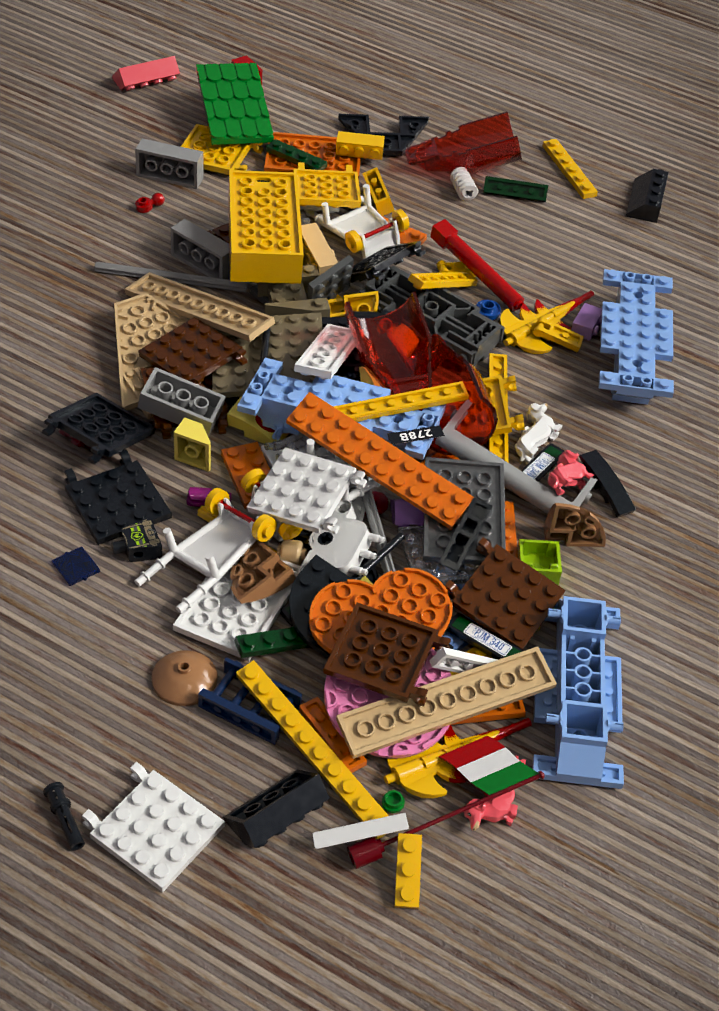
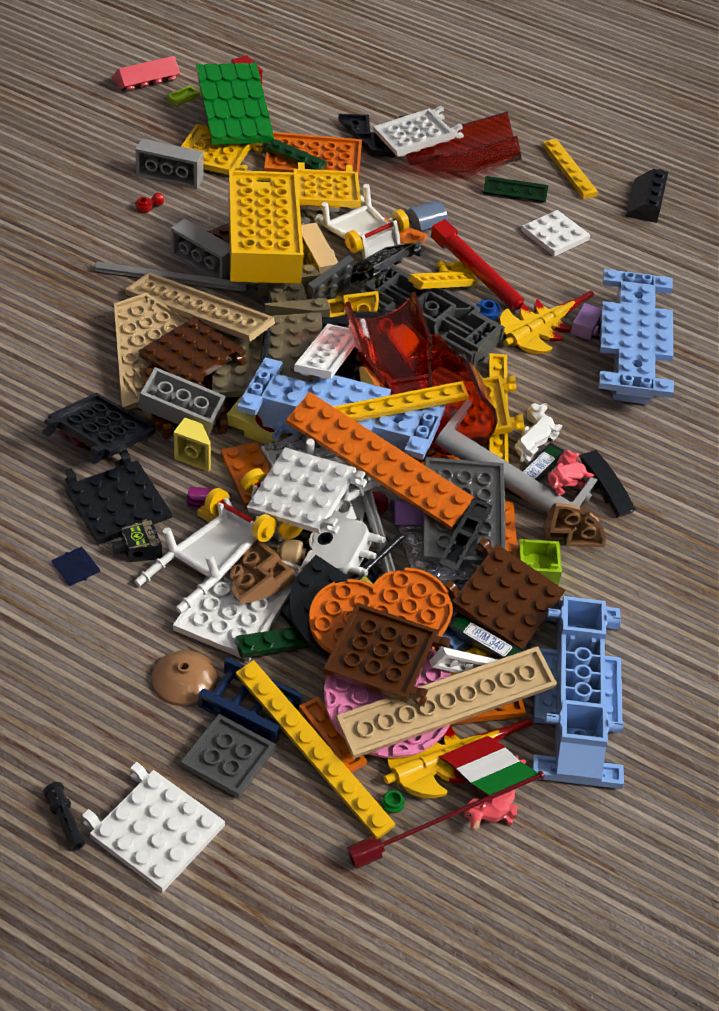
black slope [223,769,330,848] -> none
white slope [312,813,409,849] -> none
yellow brick [335,131,385,160] -> none
yellow brick [362,167,395,216] -> none
black sticker [387,425,445,445] -> none
yellow plate [394,833,422,909] -> none
white piece [450,167,478,201] -> none
yellow plate [533,318,584,352] -> none
none -> lime tile [166,86,200,107]
none -> dark grey plate [181,714,276,799]
none -> white plate [373,106,464,157]
none -> sand blue brick [404,200,448,231]
none -> white plate [521,210,590,256]

